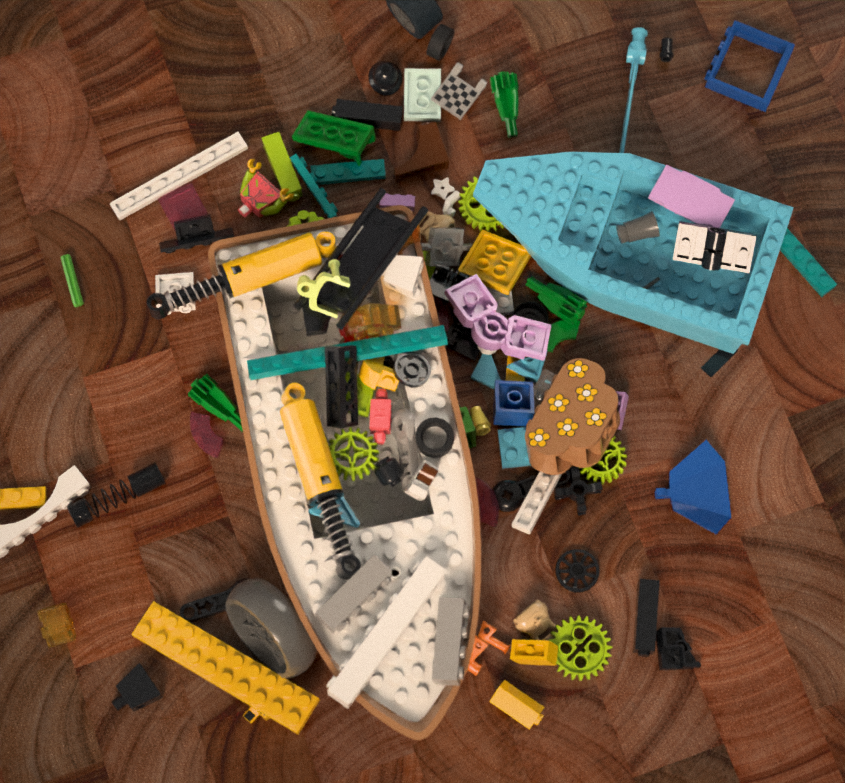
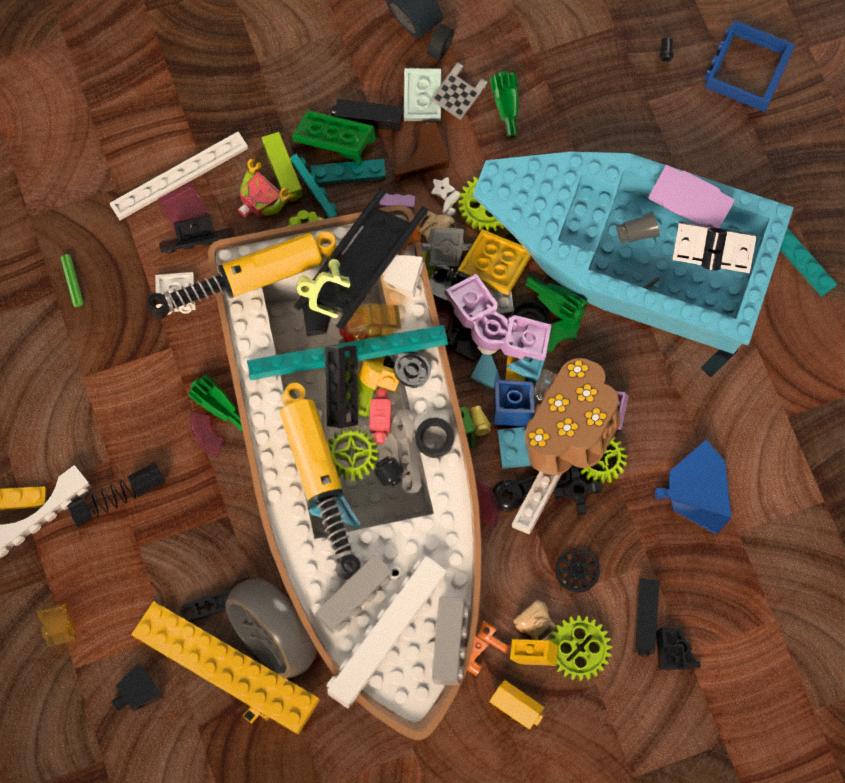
black hat [368,61,402,96] -> none
white leg [404,460,439,501] -> none
medium azure piece [619,27,648,153] -> none

